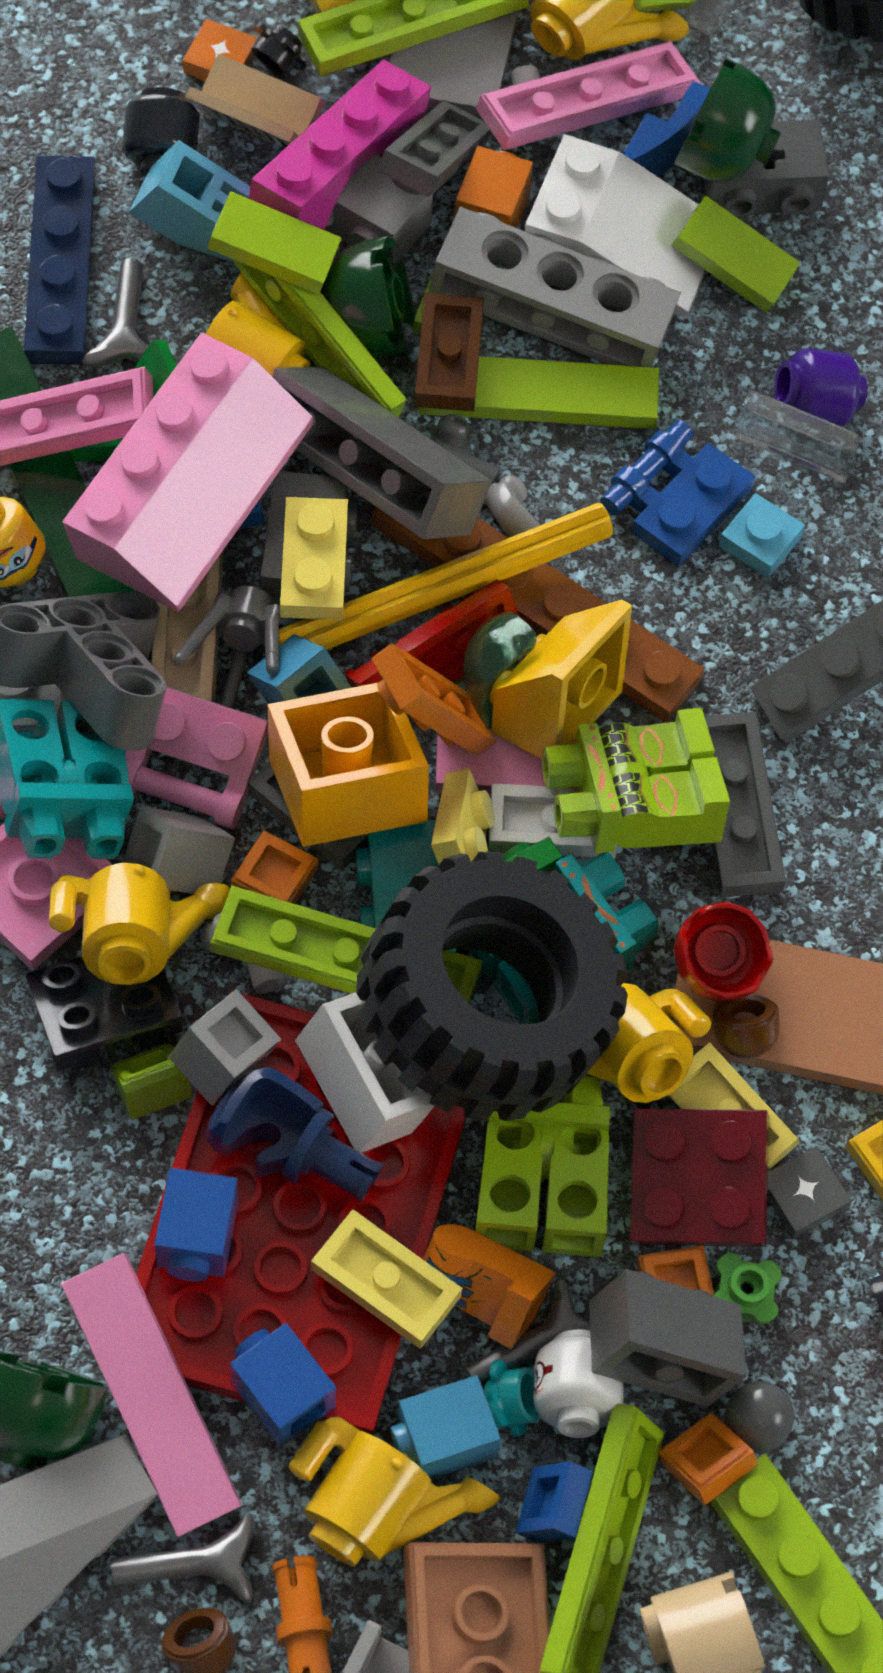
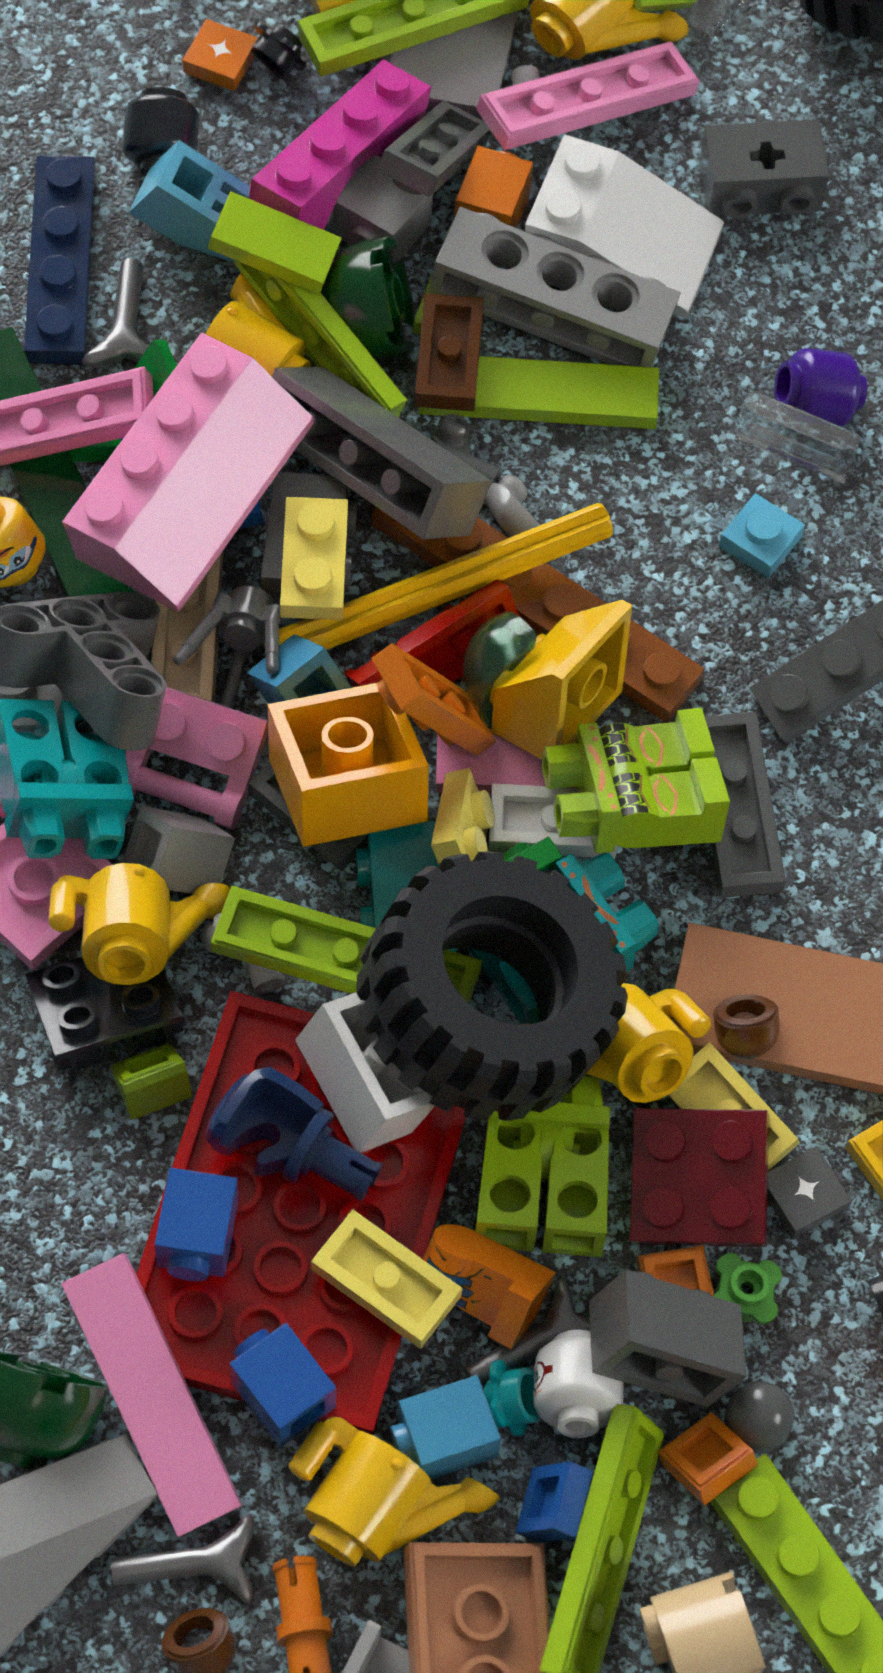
light grey brick [168,989,281,1106] -> none
tan panel [185,54,325,148] -> none
orange tile [231,830,319,904] -> none
blue plate [600,420,756,567] -> none
blue slope [623,81,710,177] -> none
lime tile [671,195,800,313] -> none
dark green cylinder [673,57,782,182] -> none
red hair [673,901,773,1002] -> none

